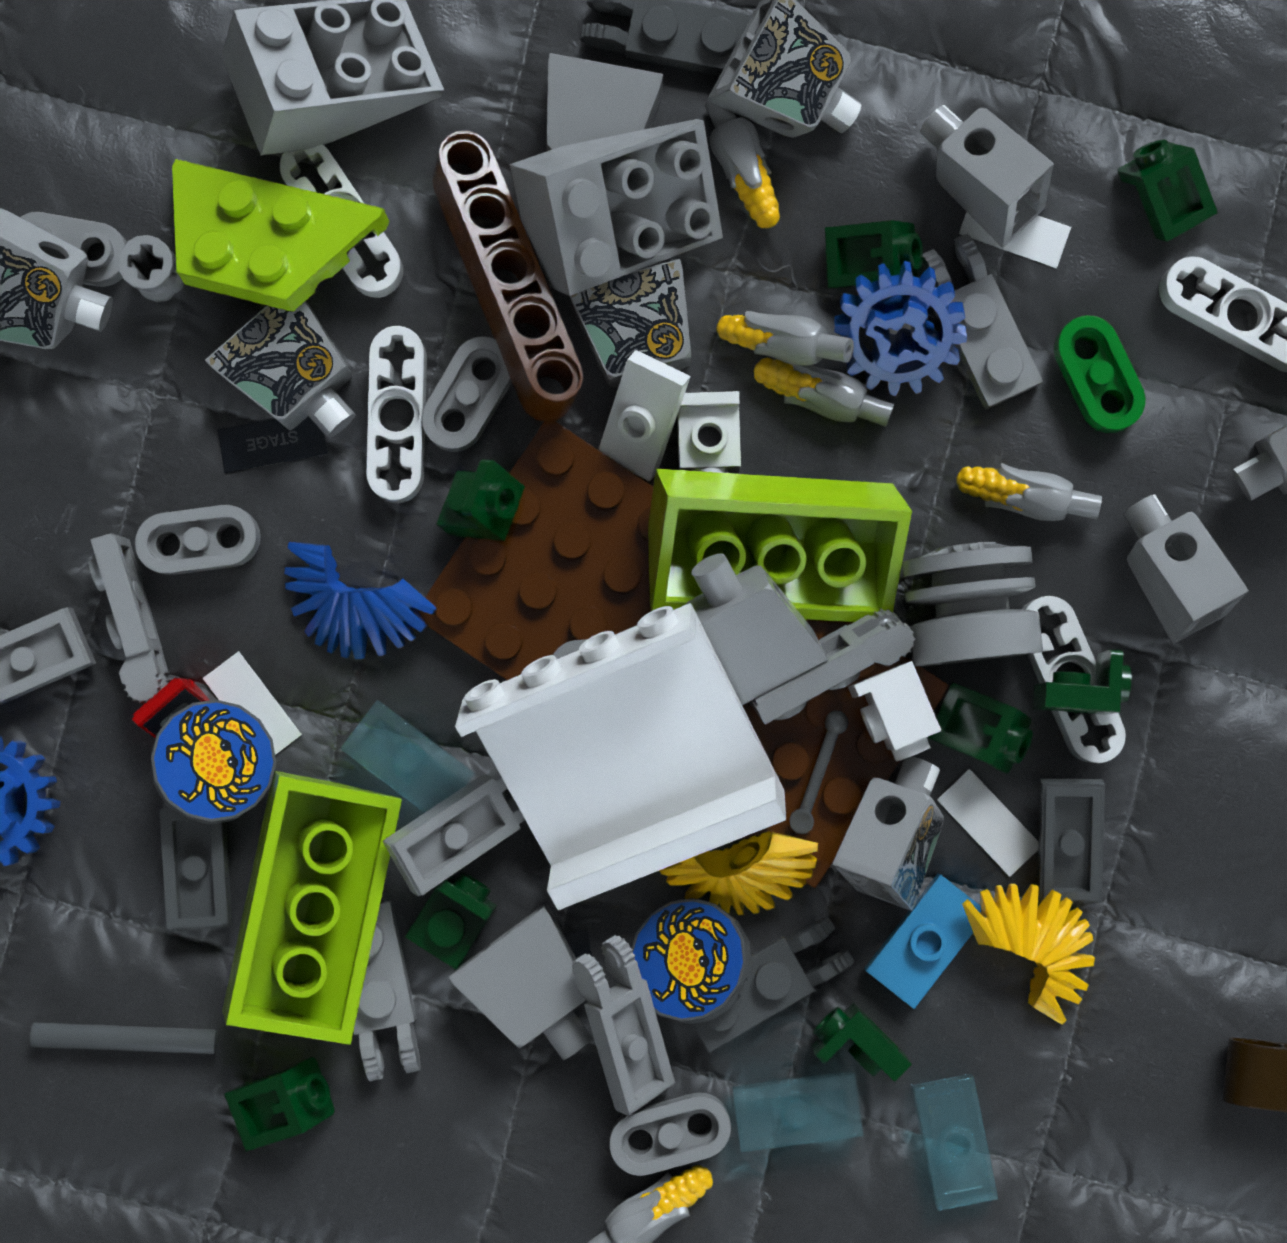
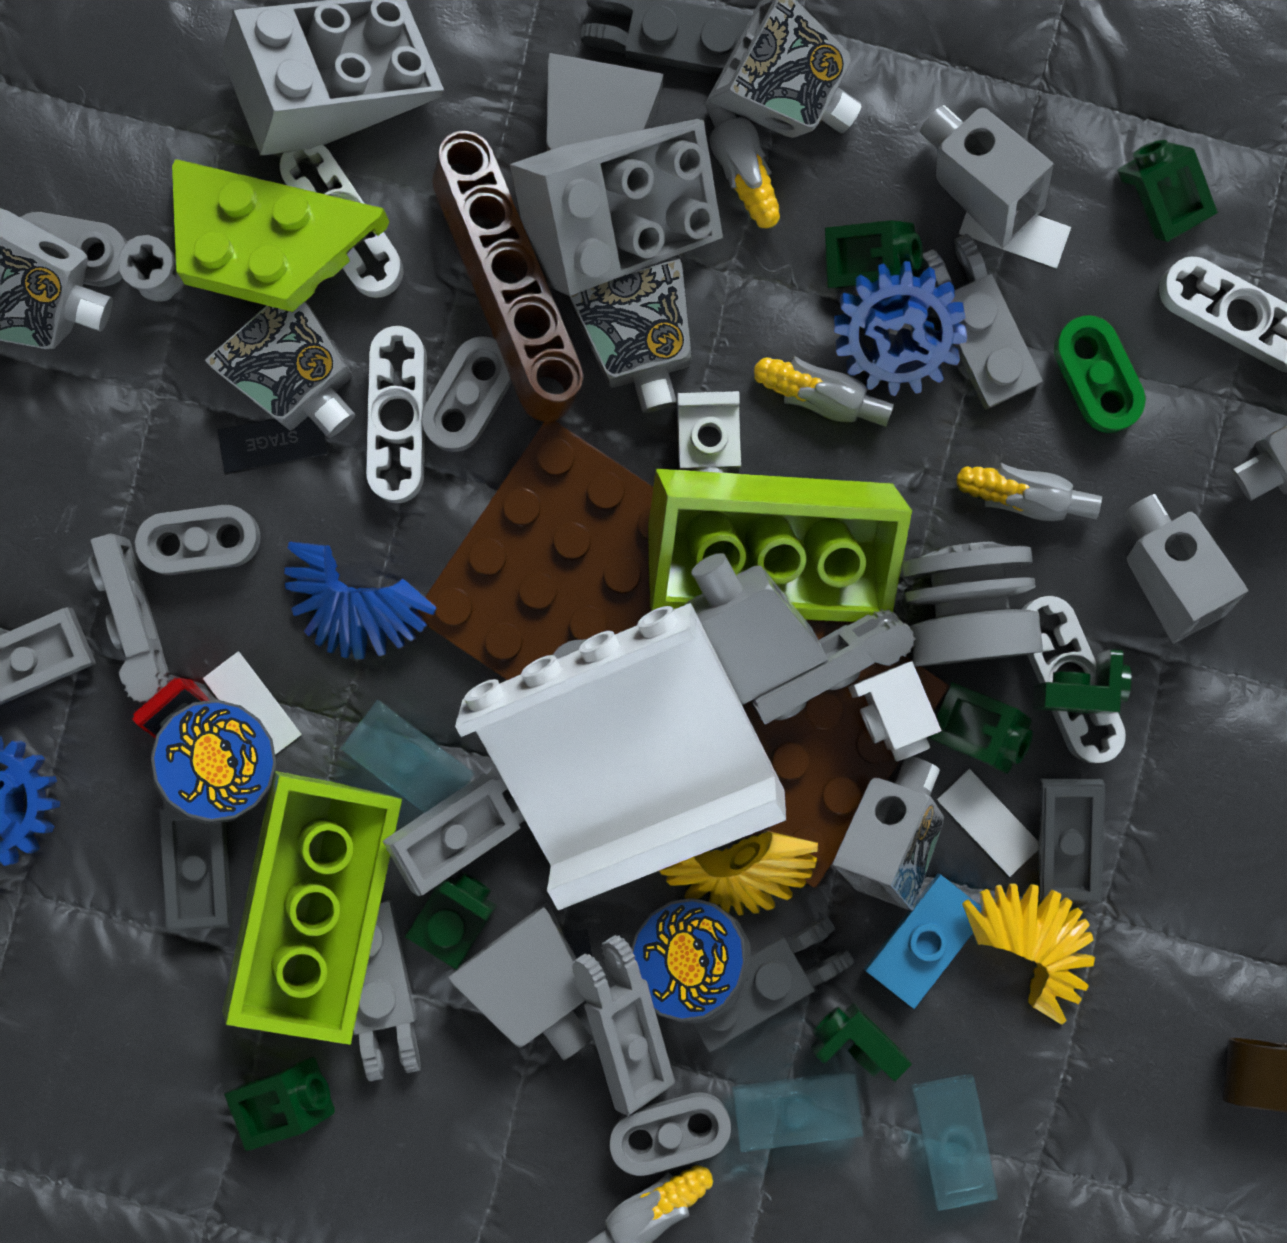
dark grey bar [30,1022,219,1054] -> none
dark green bracket [436,459,525,541] -> none
white plate [598,350,691,482] -> none
light grey piece [716,311,854,366] -> none
dark grey hinge [789,710,849,834] -> none

